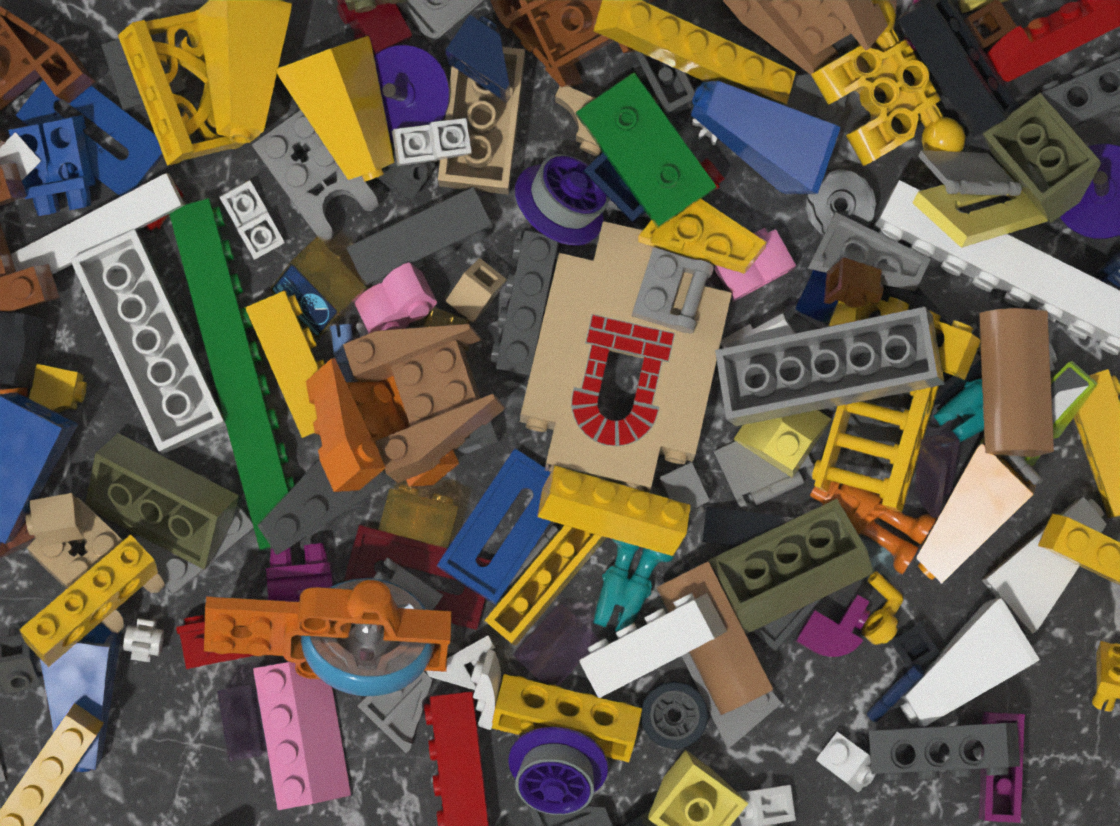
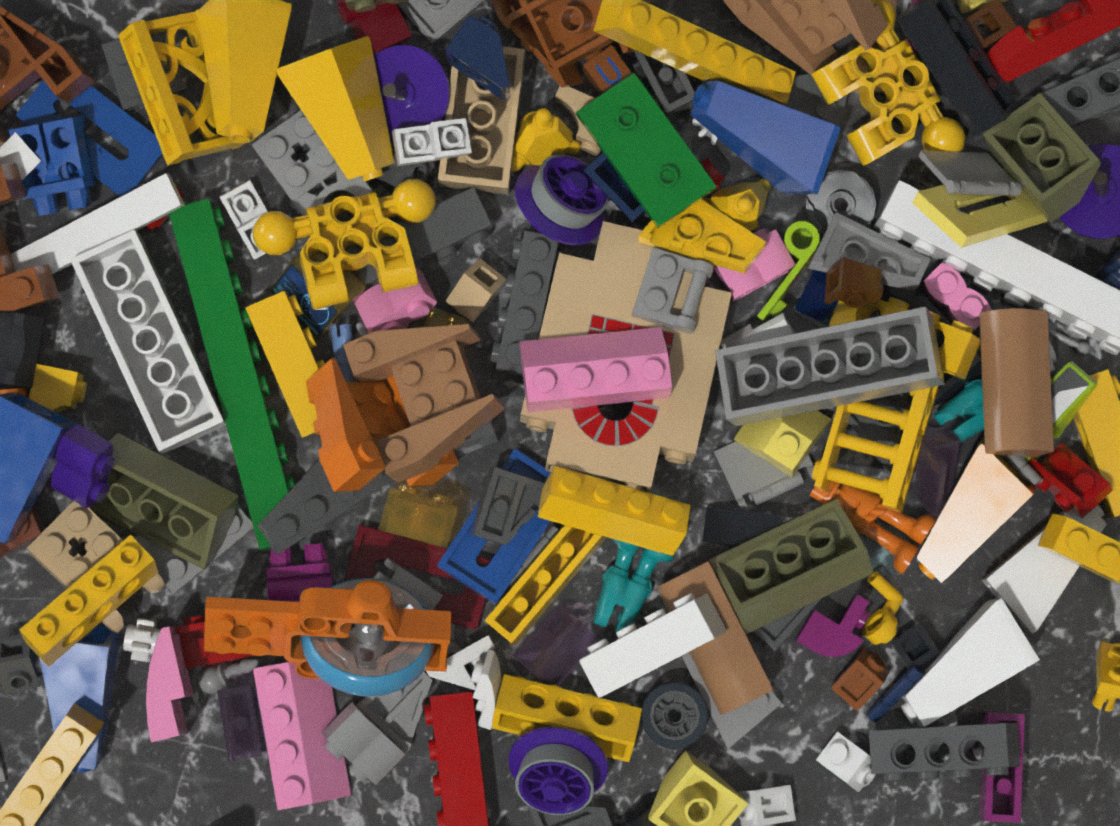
tan brick [26,493,84,546] -> none
light grey brick [659,462,710,519] -> none
none -> dark purple brick [51,423,115,509]
none -> bright pink slope [146,626,194,742]
none -> light grey bar [198,659,260,694]
none -> yellow connector [252,179,436,310]
none -> light grey brick [322,702,406,785]
none -> dark grey wing [470,467,545,545]
none -> yellow rock [511,108,581,172]
none -> bright pink slope [519,327,672,412]
none -> dark orange brick [583,45,632,95]
none -> yellow rock [702,179,771,231]
none -> lime door [757,221,821,323]
none -> dark orange bracket [831,648,890,711]
none -> bright pink brick [919,263,991,332]
none -> red bracket [1027,443,1113,519]
none -> light grey hinge [1048,327,1090,356]

